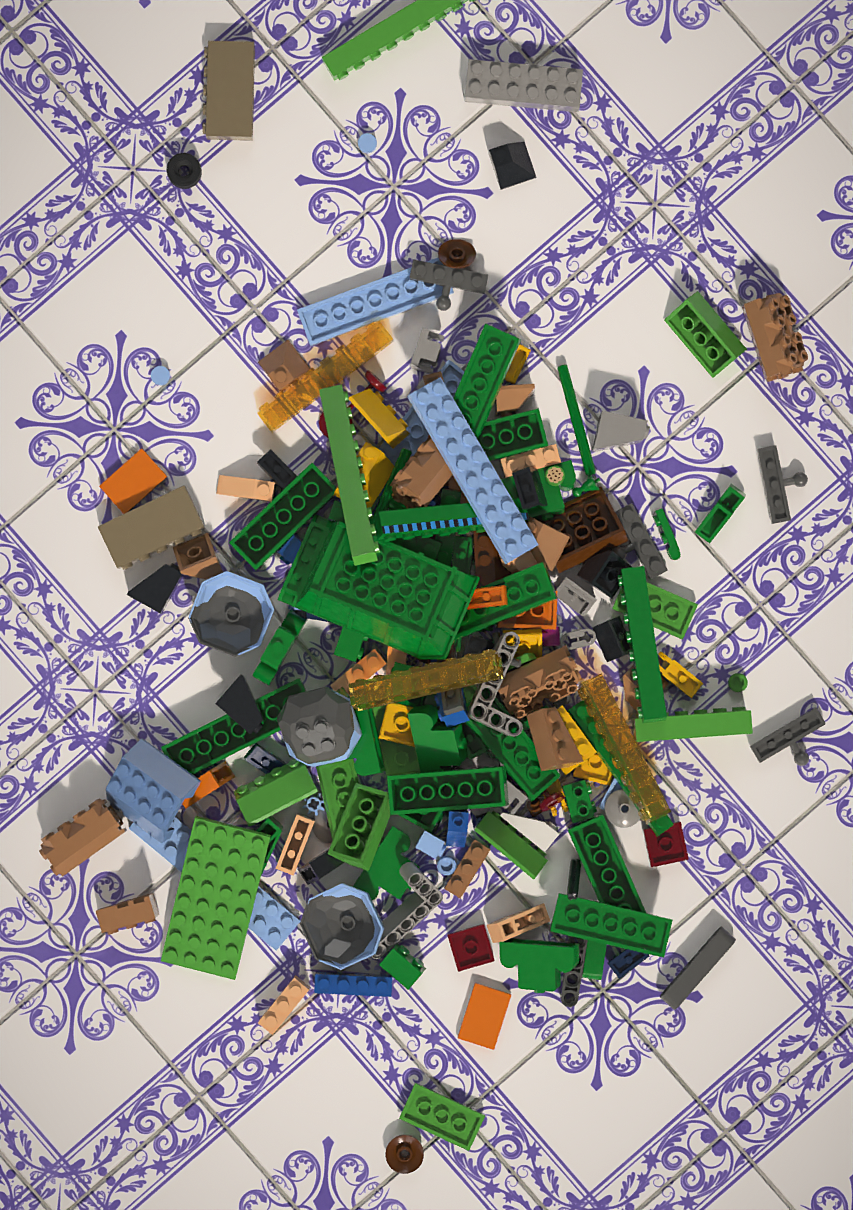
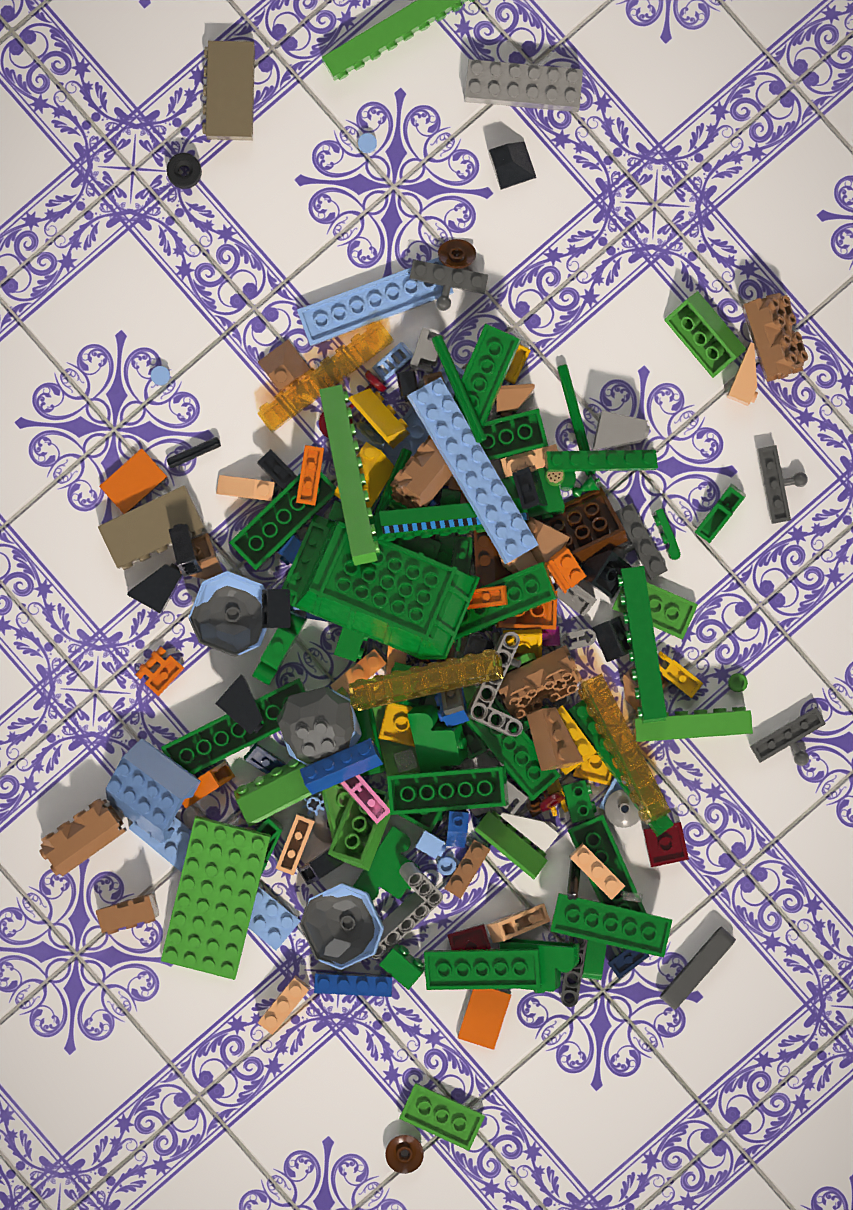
none -> orange plate [135,646,185,696]
none -> black axle [167,437,221,468]
none -> black slope [168,524,202,577]
none -> black panel [262,589,291,628]
none -> orange plate [296,445,324,506]
none -> blue brick [300,738,383,795]
none -> bright pink slope [340,775,390,824]
none -> plate [355,422,385,450]
none -> light blue slope [372,342,413,382]
none -> clear plate [393,748,418,773]
none -> black brick [396,370,418,402]
none -> green plate [424,948,542,990]
none -> green axle [432,335,486,443]
none -> green plate [544,450,658,472]
none -> orange plate [545,546,586,593]
none -> light nougat brick [569,843,625,900]
none -> clear tile [621,891,643,902]
none -> light nougat slope [727,342,758,406]

